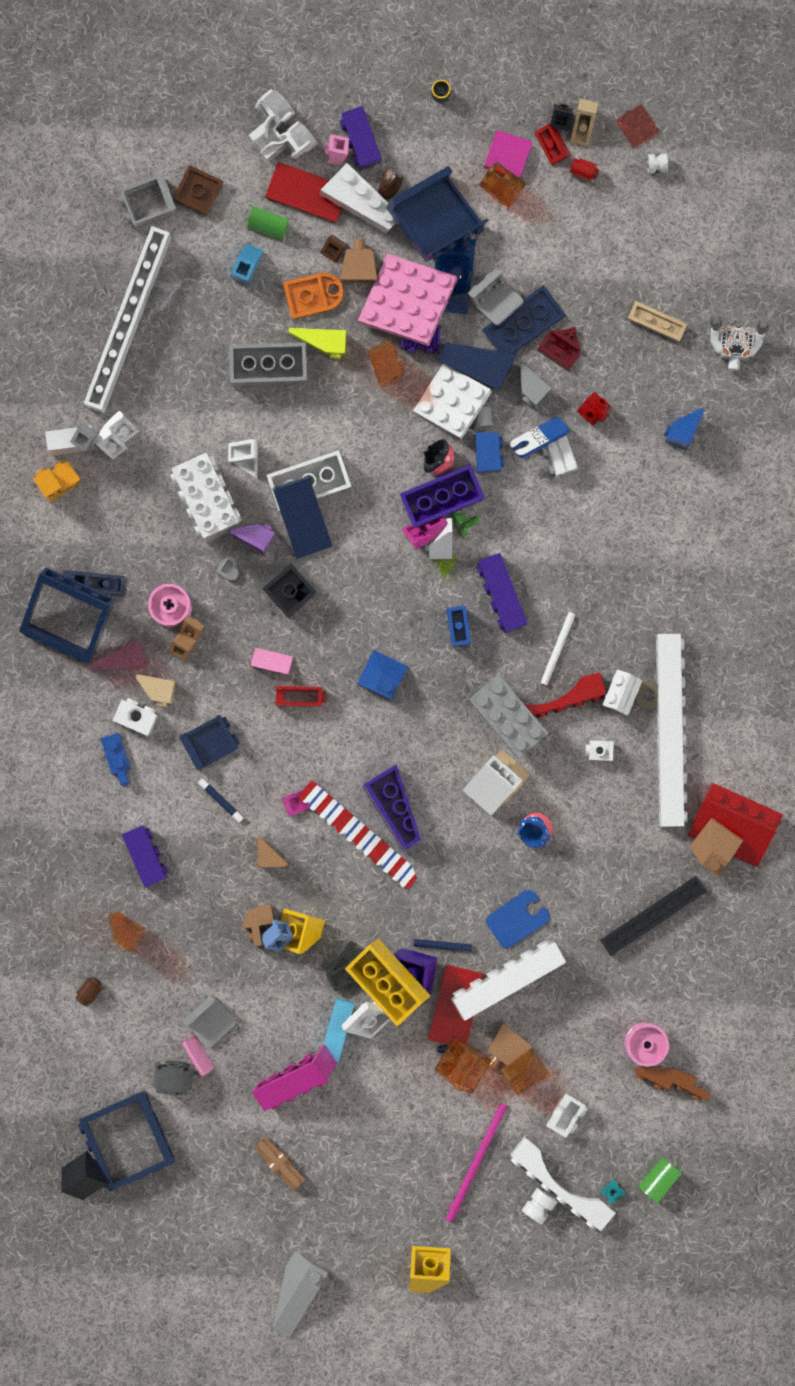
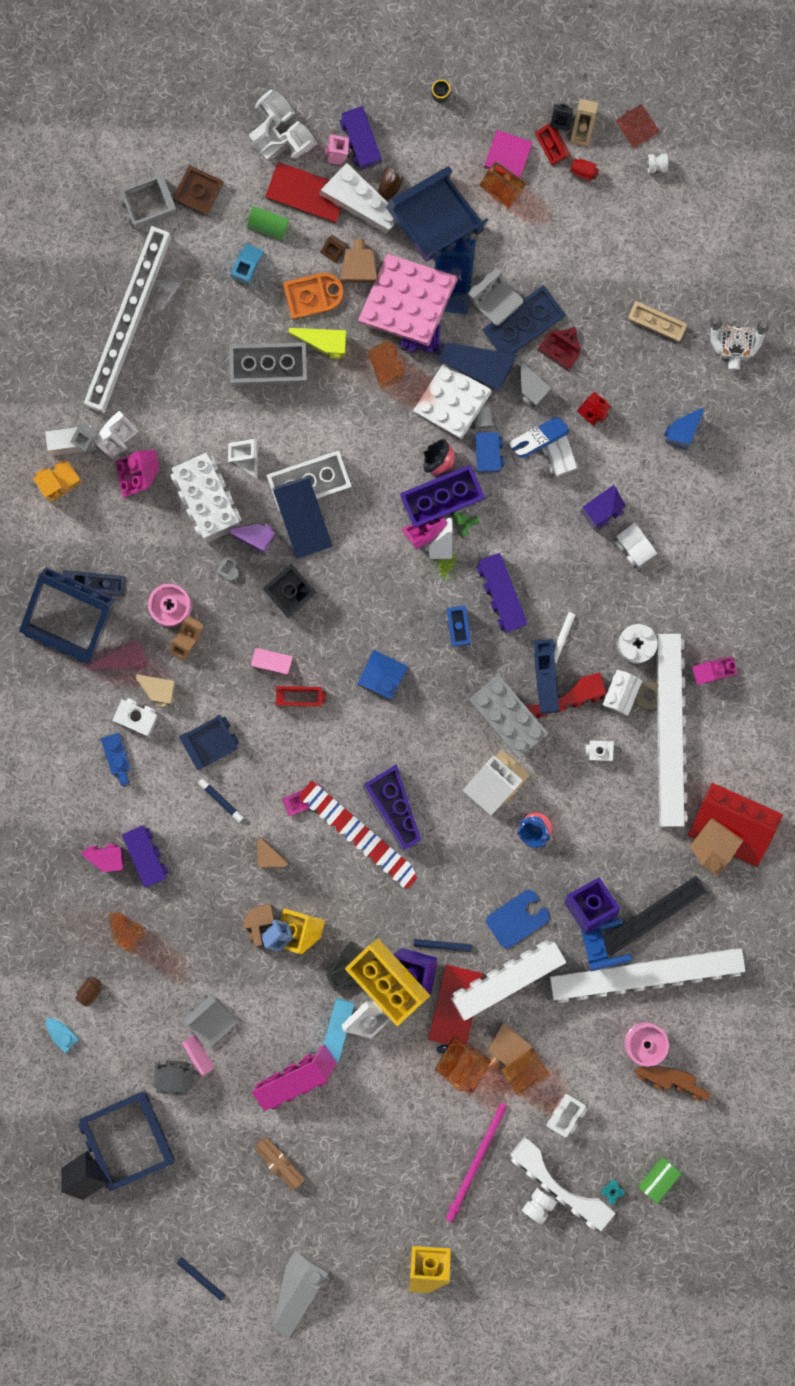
none -> medium azure plate [46,1018,79,1053]
none -> dark pink slope [82,844,125,872]
none -> dark pink slope [115,450,160,498]
none -> dark blue bar [177,1257,225,1301]
none -> dark blue slope [534,639,560,714]
none -> white brick [549,948,745,1003]
none -> dark purple slope [564,877,620,935]
none -> dark purple slope [580,485,626,530]
none -> blue plate [581,918,632,972]
none -> white brick [615,523,657,568]
none -> white brick [617,624,658,664]
none -> dark pink slope [692,656,738,685]

